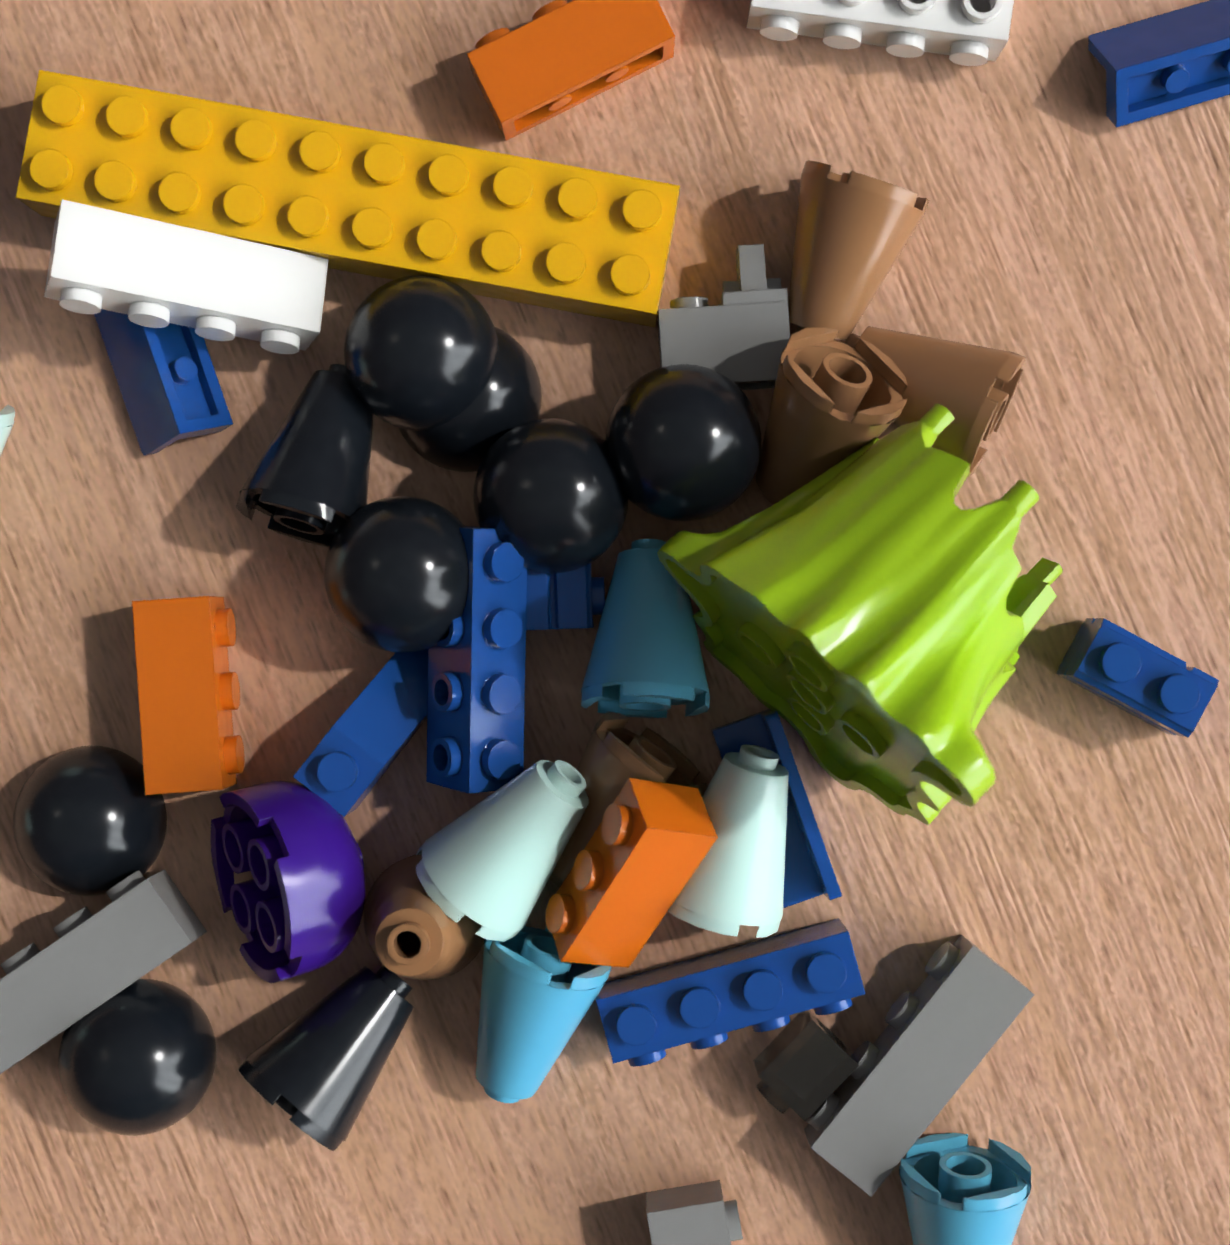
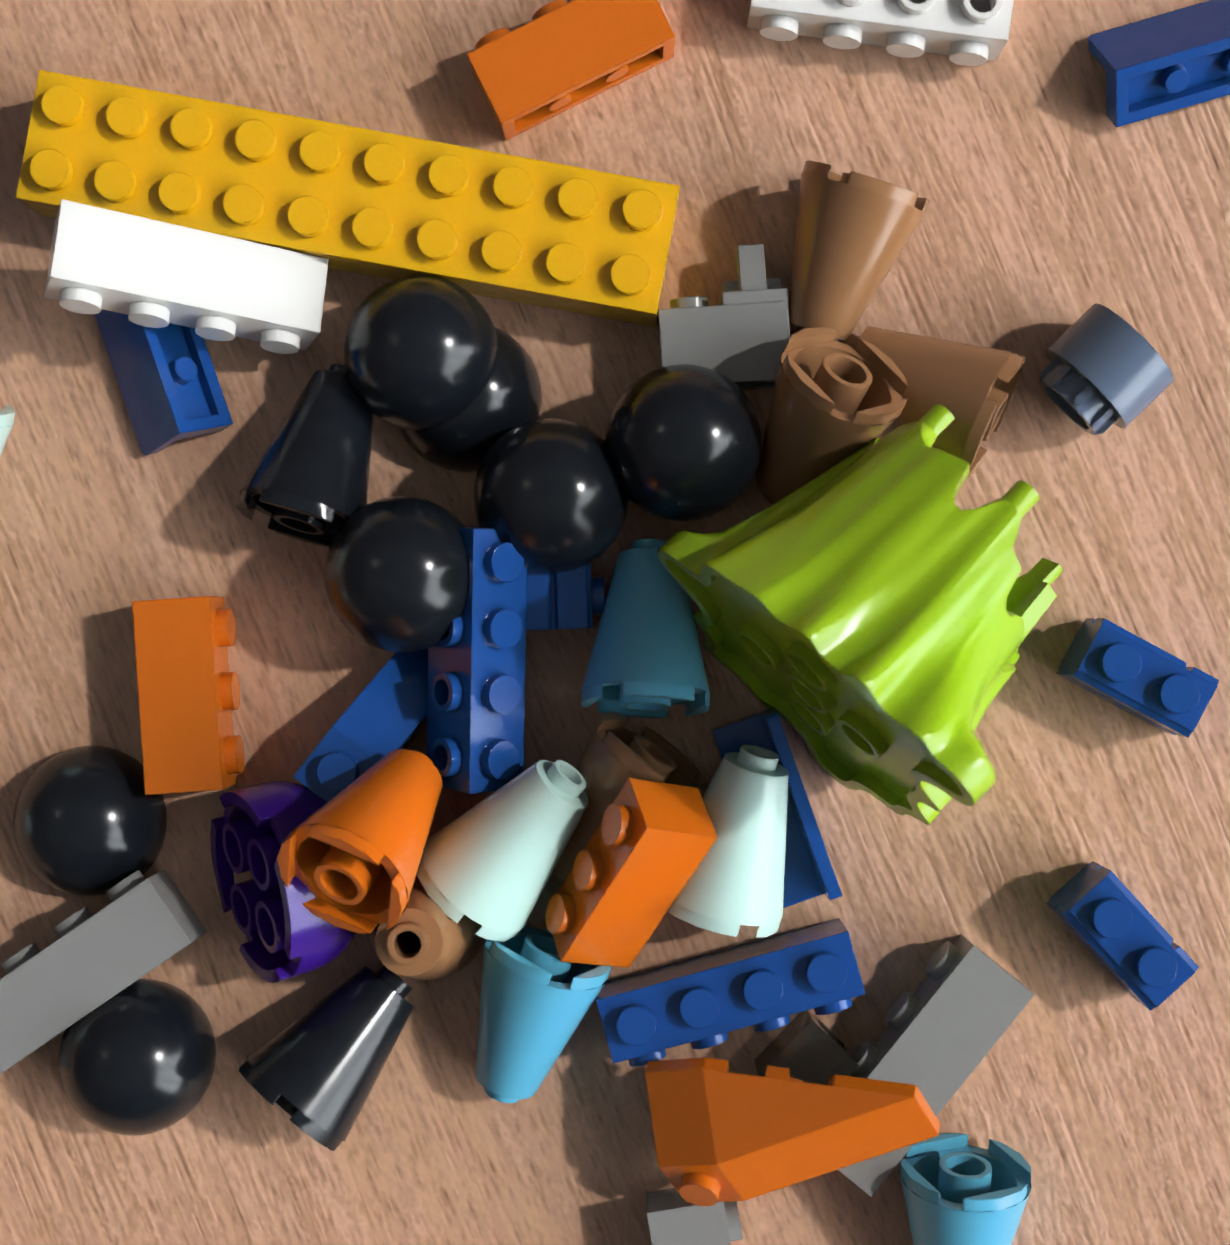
none -> orange cone [277,749,443,934]
none -> orange wedge [645,1057,940,1207]
none -> sand blue piece [1039,303,1174,435]
none -> blue brick [1046,861,1199,1011]

